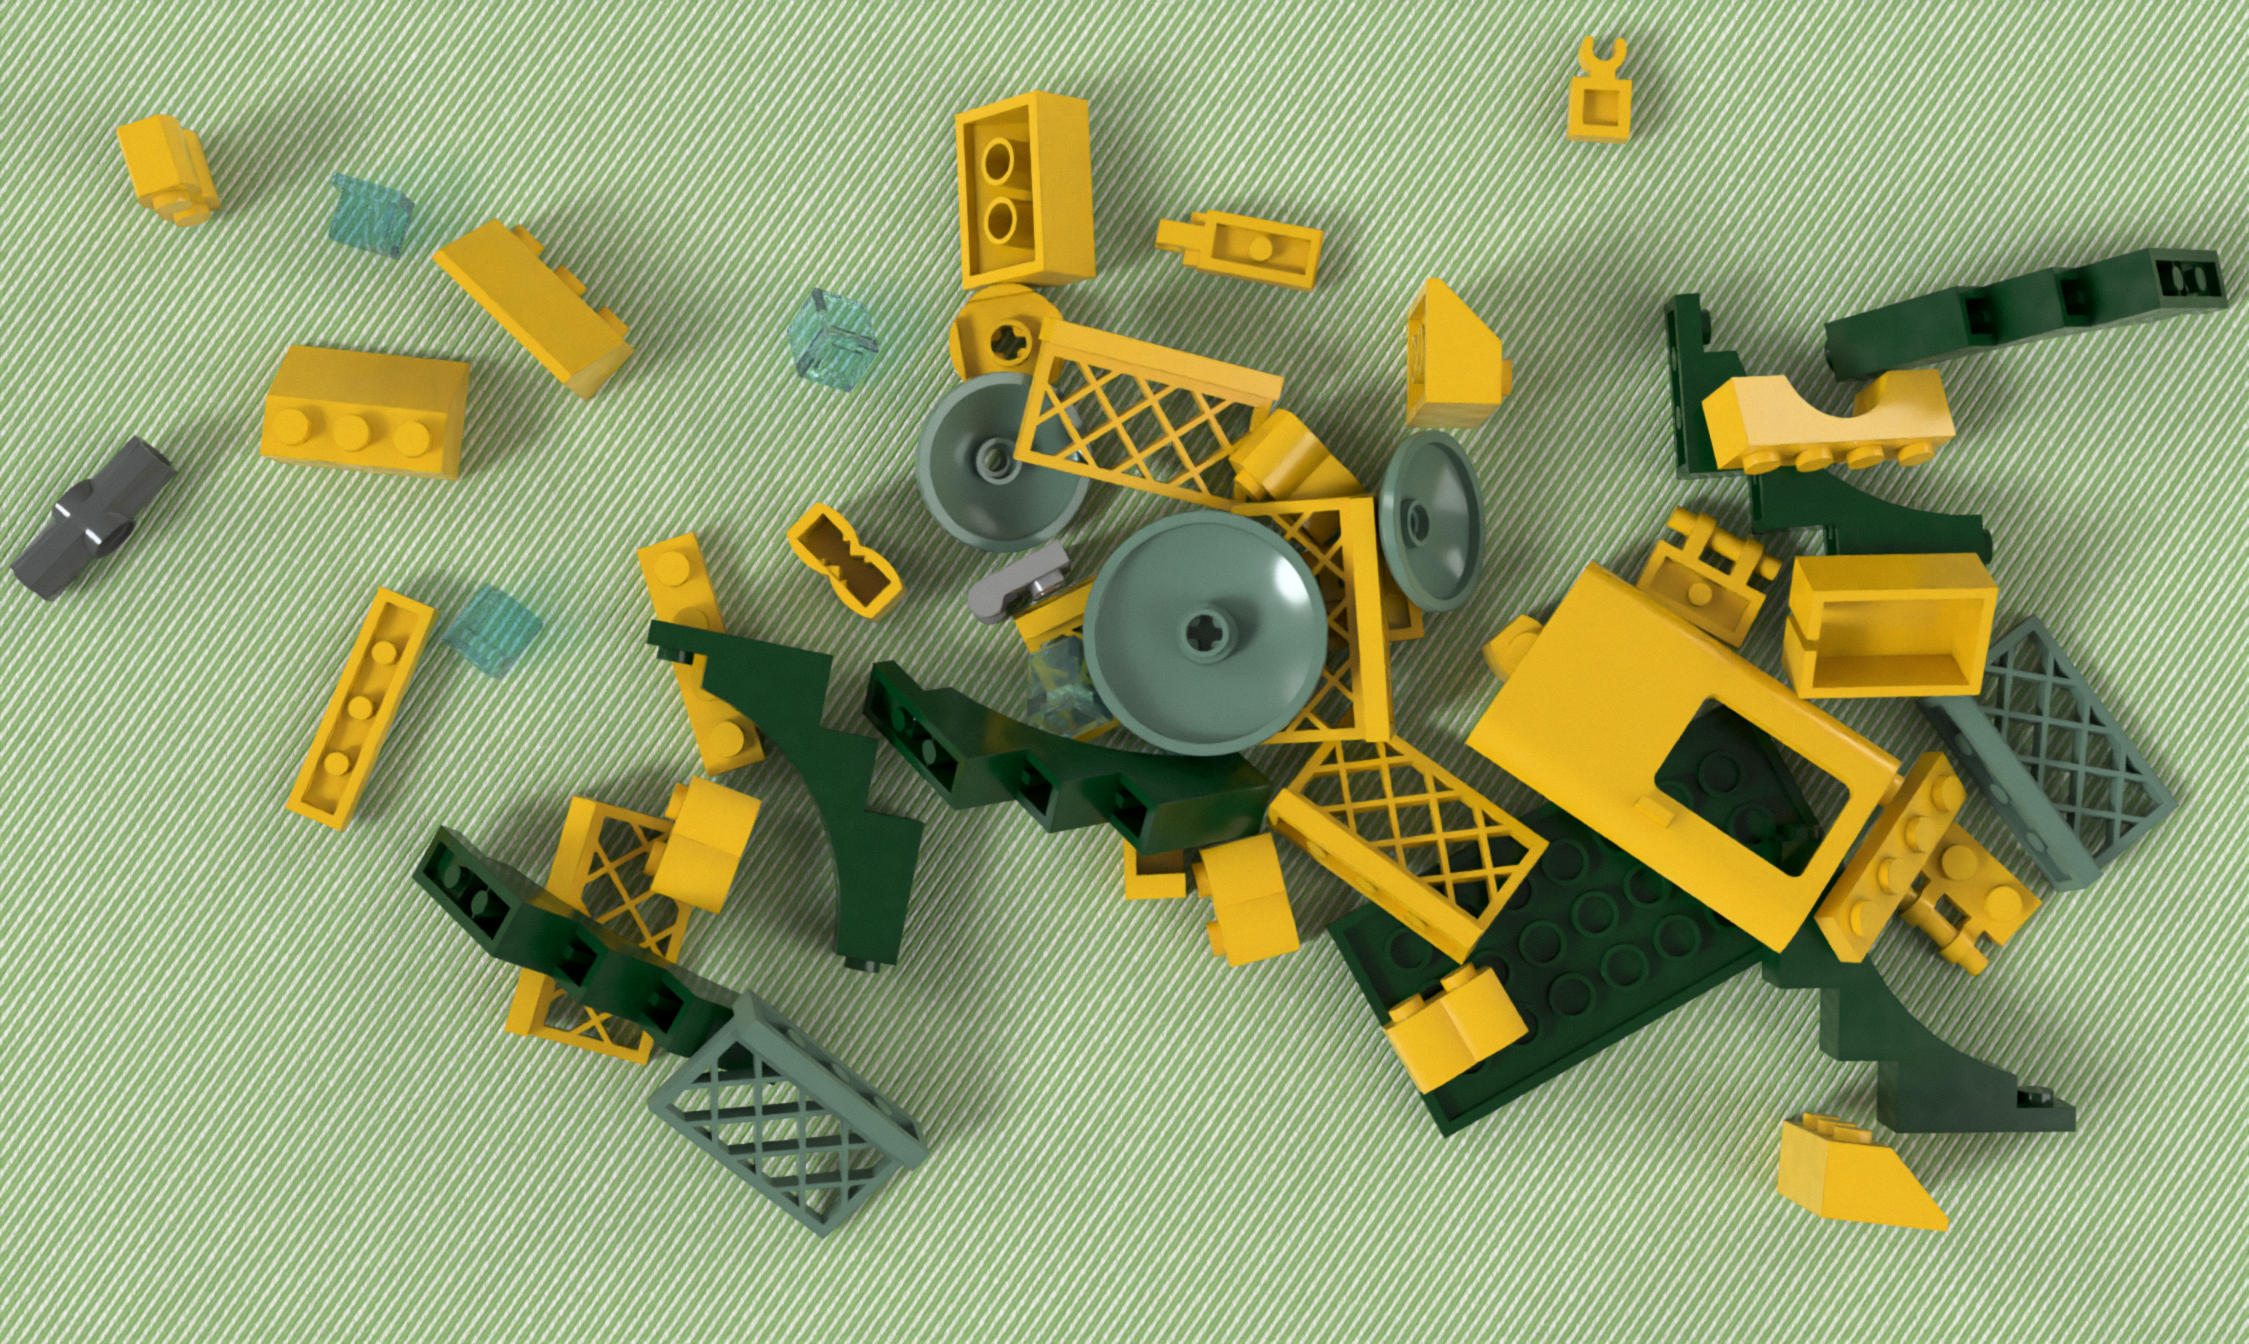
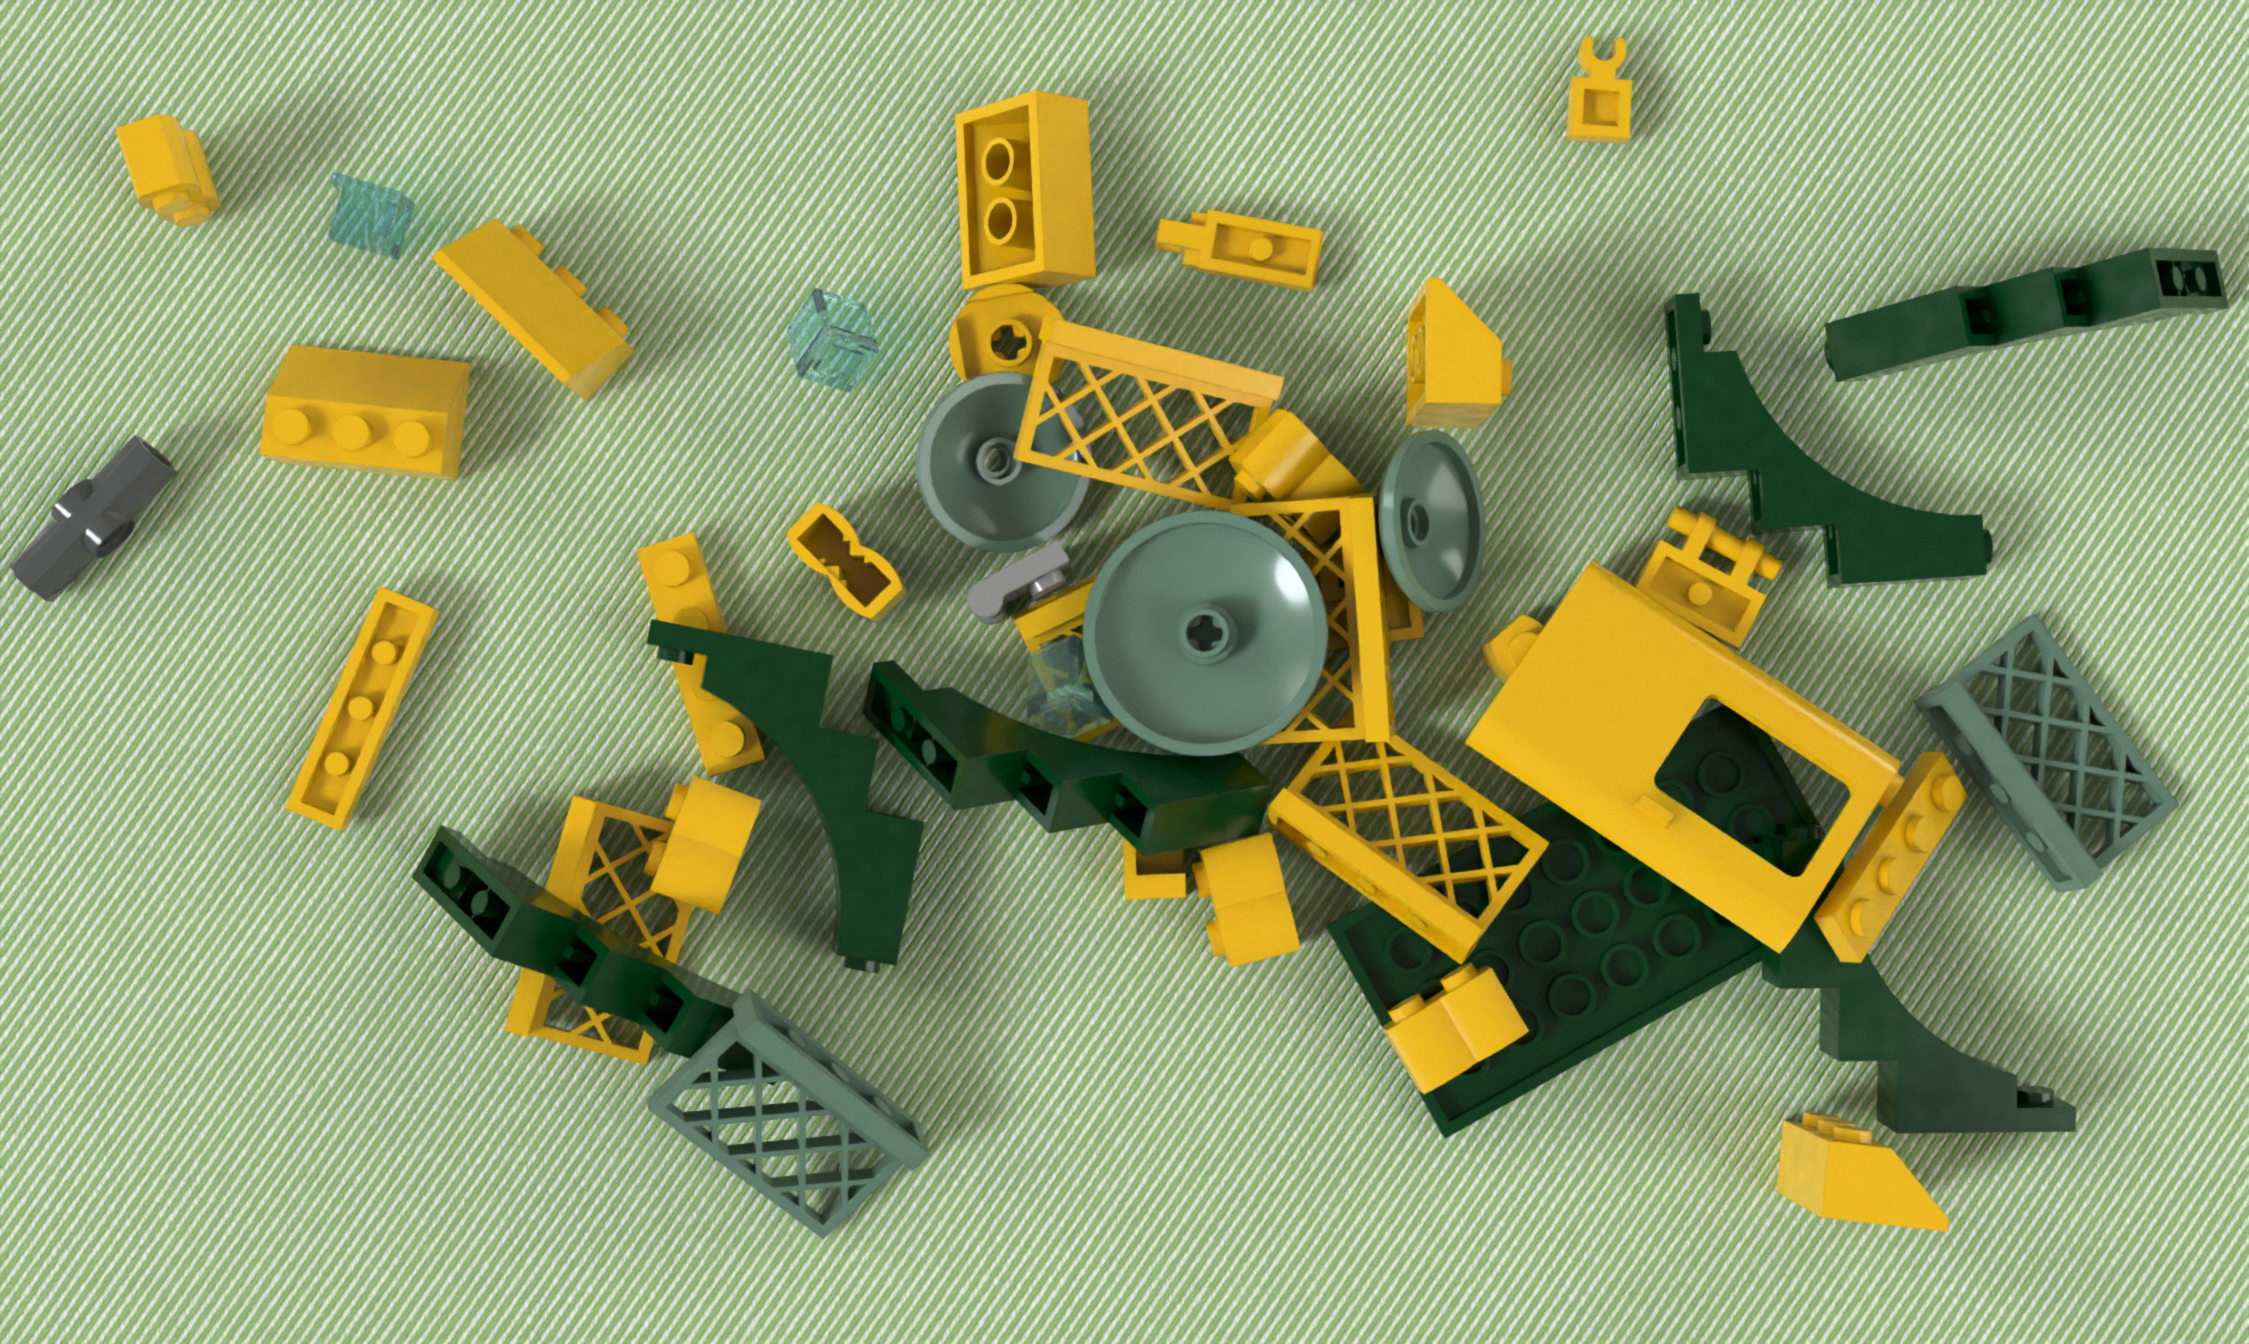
clear light blue panel [441,583,543,679] -> none
yellow arch [1702,369,1956,475] -> none
yellow piece [1781,553,1999,699] -> none
yellow plate [1897,820,2043,977] -> none

